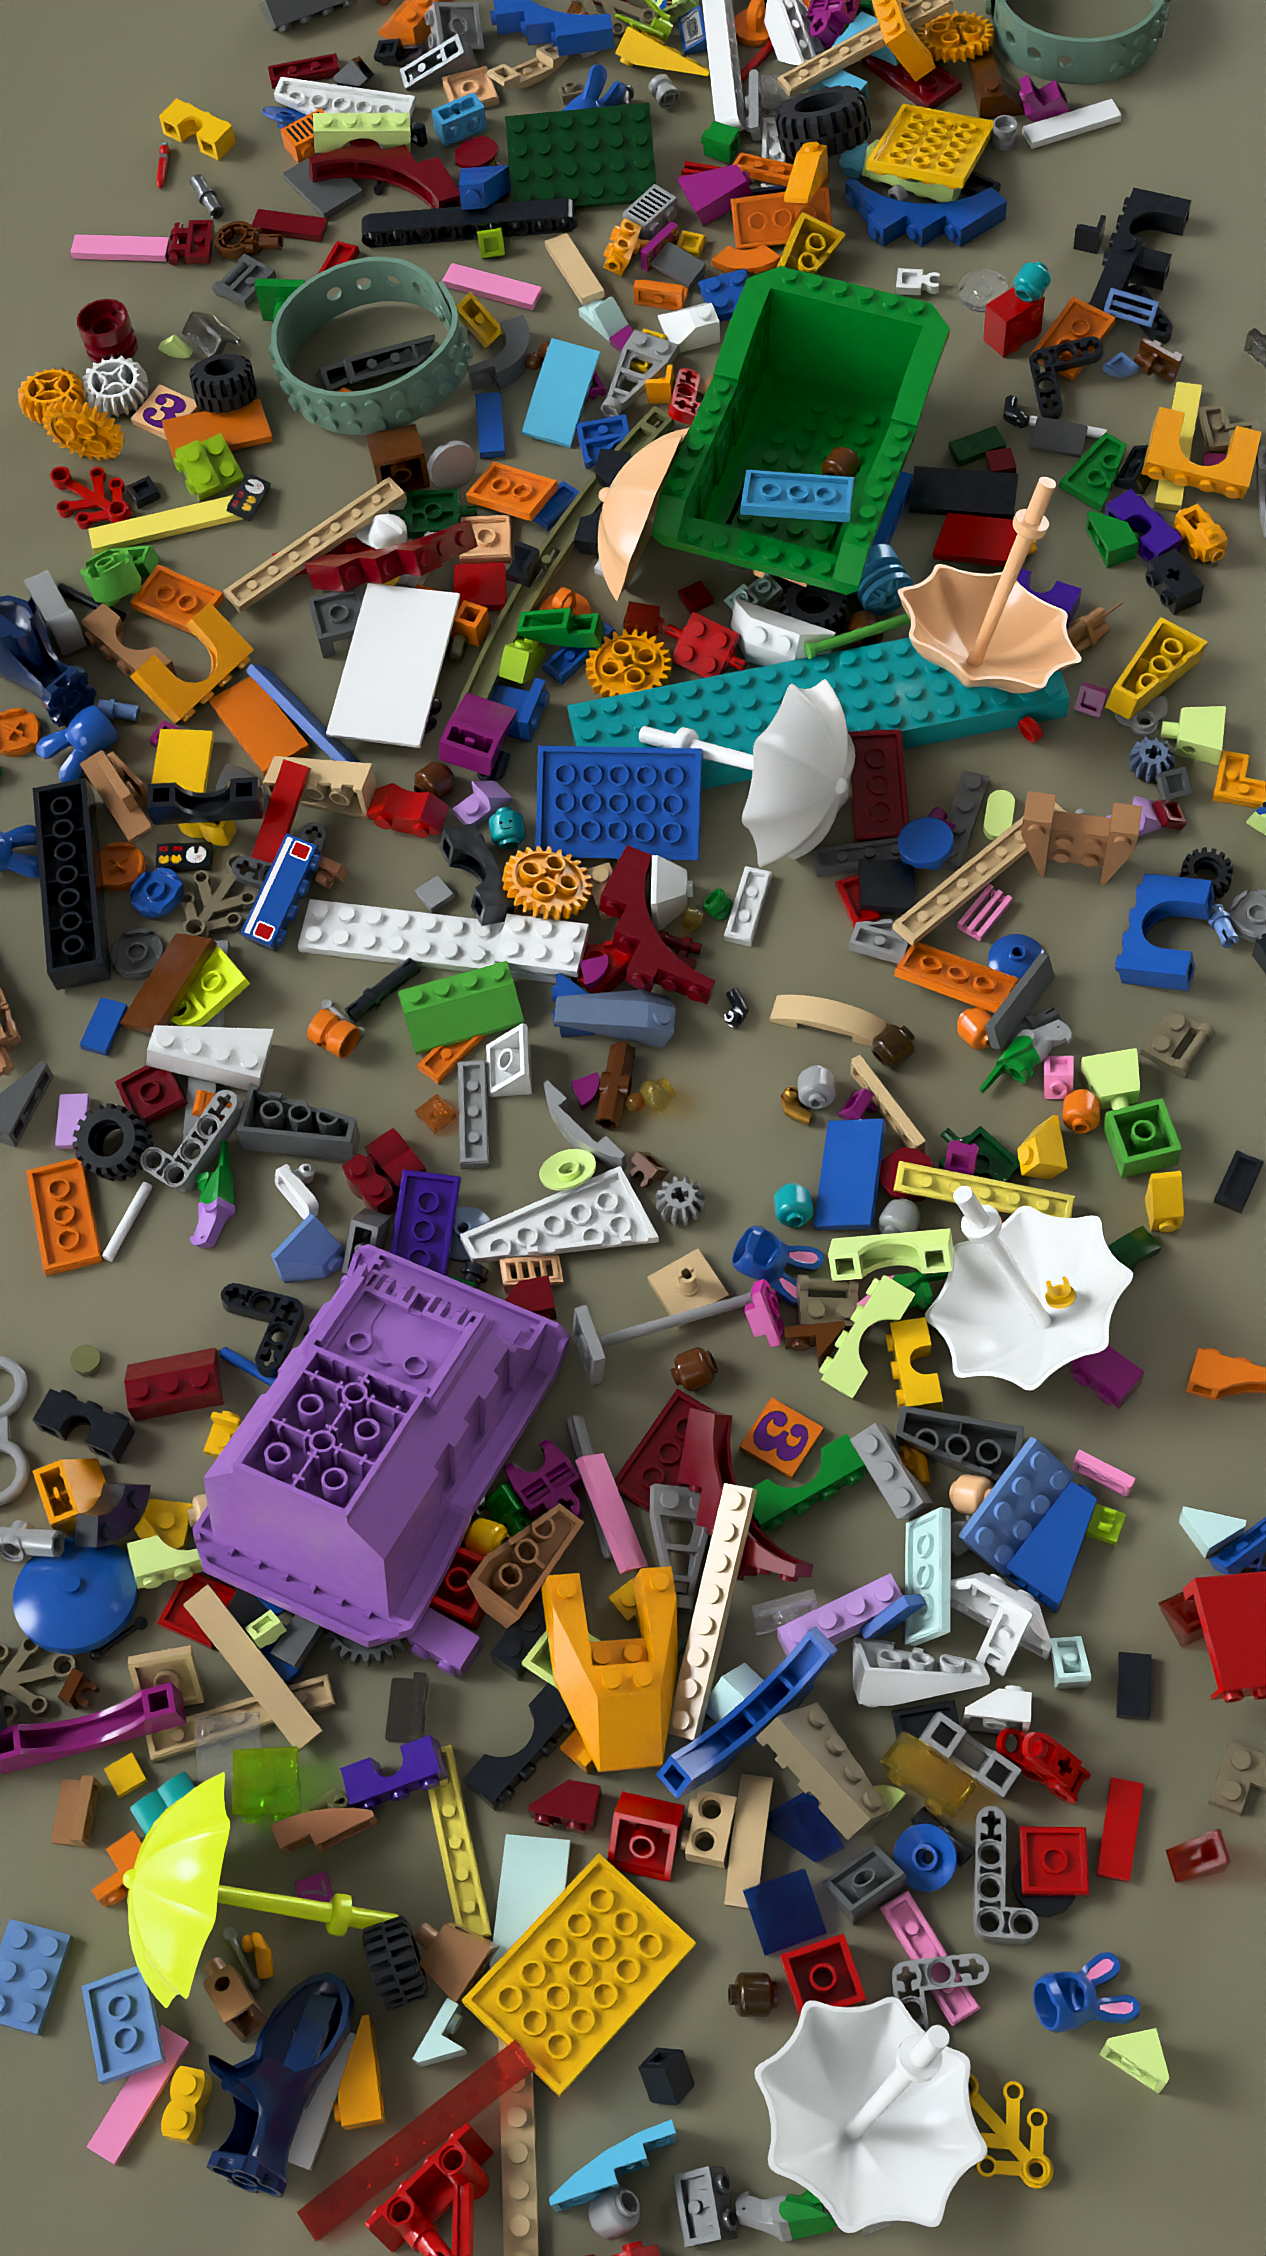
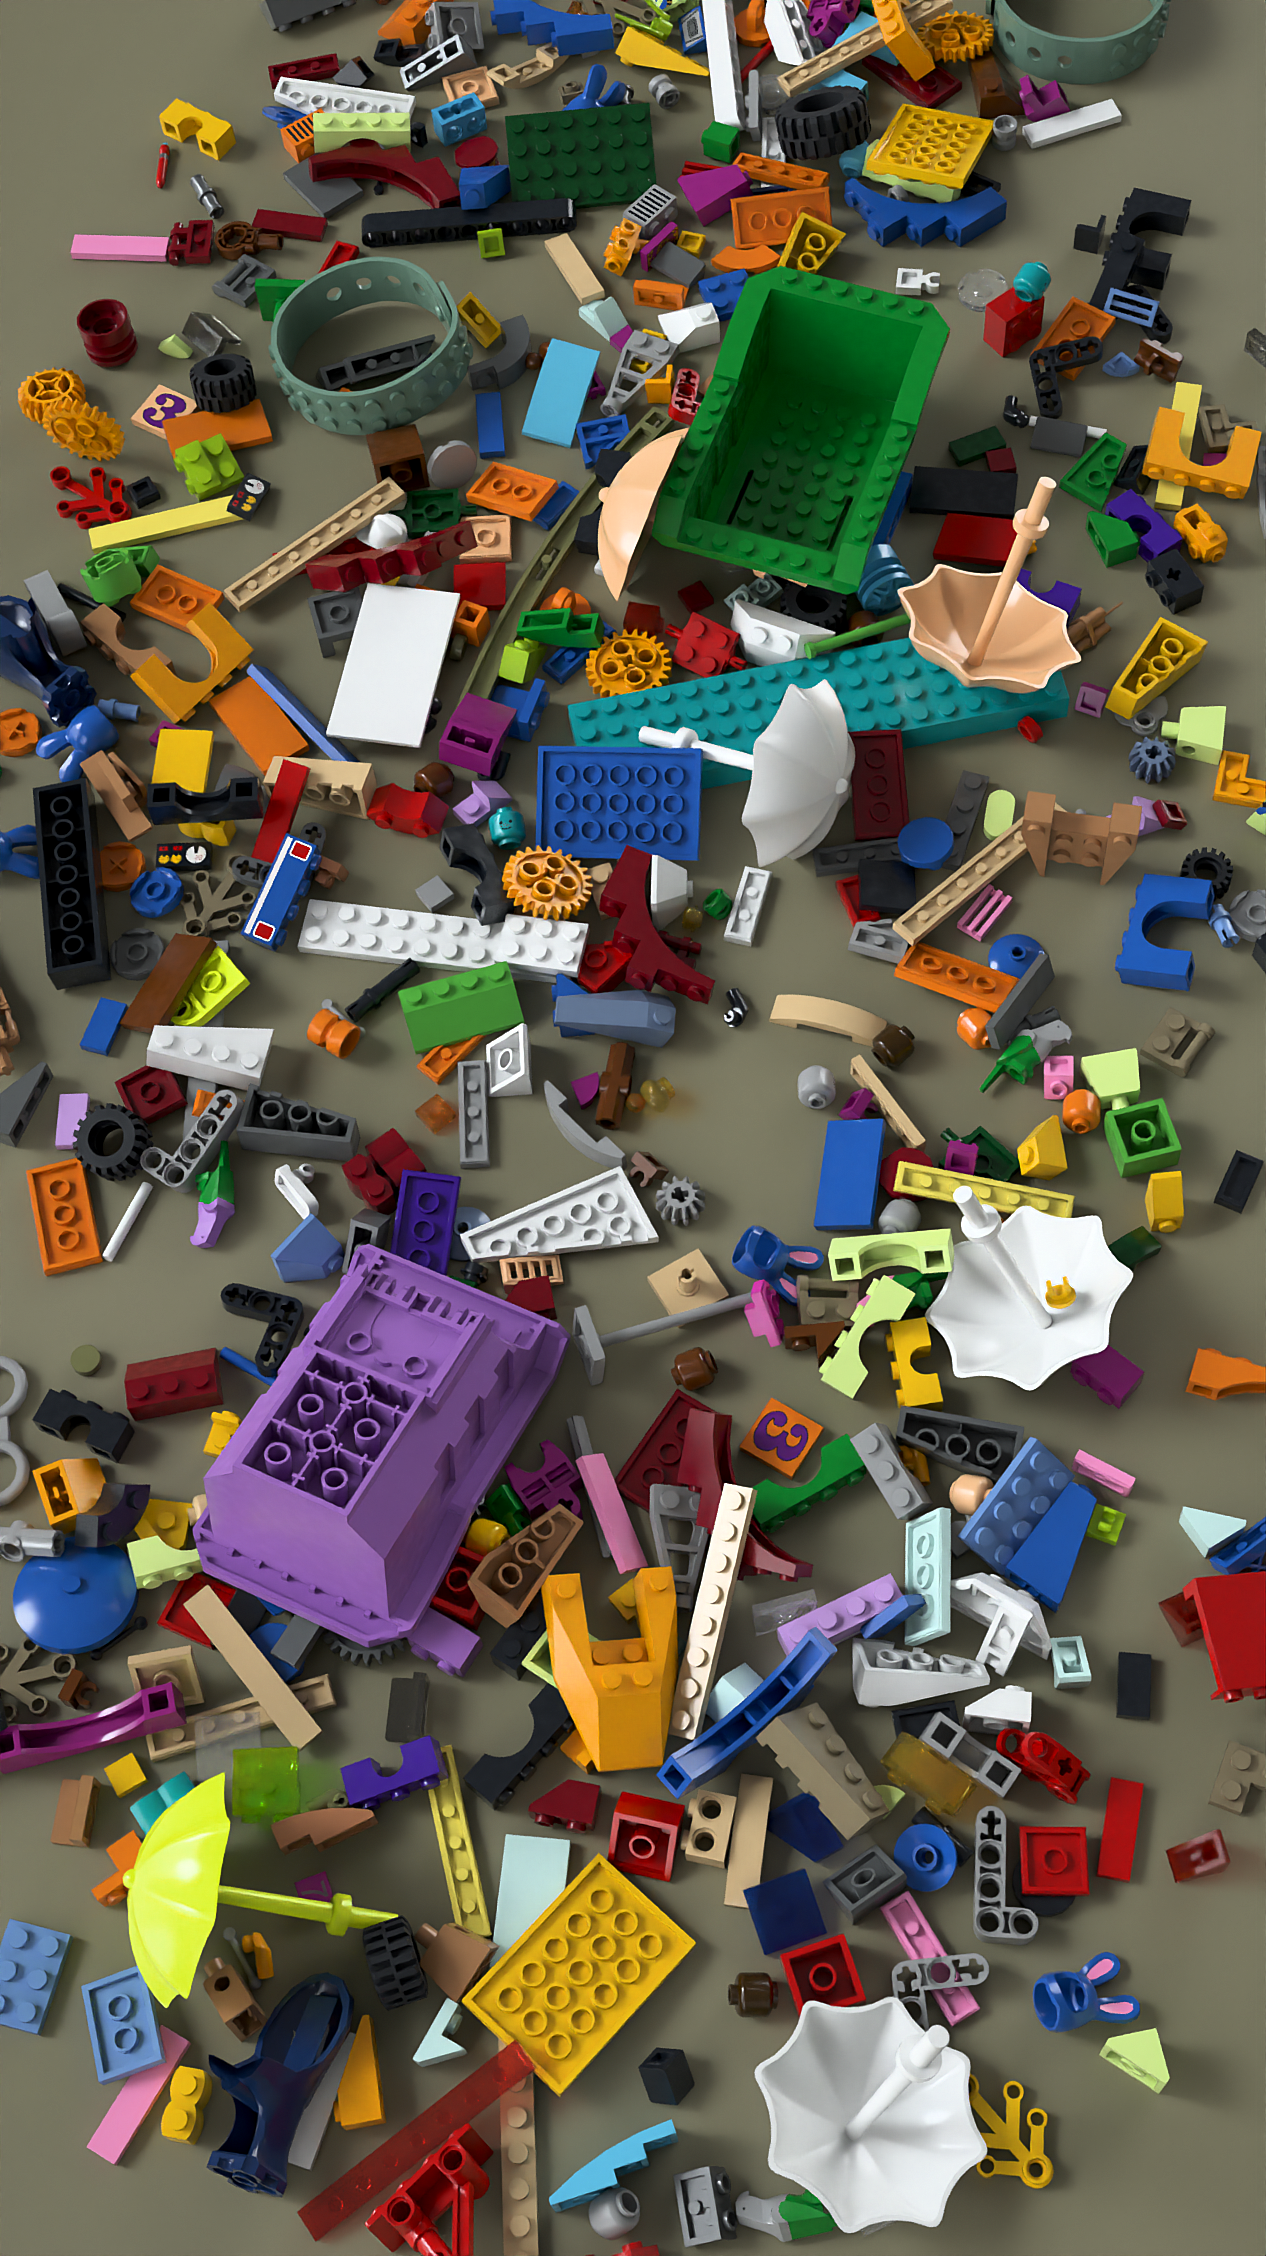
white gear [82,355,149,418] -> none
yellowish green plate [245,1610,287,1649] -> none
bright pink tile [442,263,542,311] -> none
black panel [506,541,542,588] -> none
yellowish green dish [539,1149,596,1191] -> none
magenta tile [580,955,609,990] -> none
dark azure tile [740,470,855,522] -> none
teal head [773,1183,814,1228] -> none
pearl gold arm [780,1086,814,1126] -> none
light orange slope [784,142,828,203] -> none
reddish brown head [821,447,861,477] -> none
magenta hand [927,807,955,830] -> none
dark grey tile [1156,766,1192,800] -> none

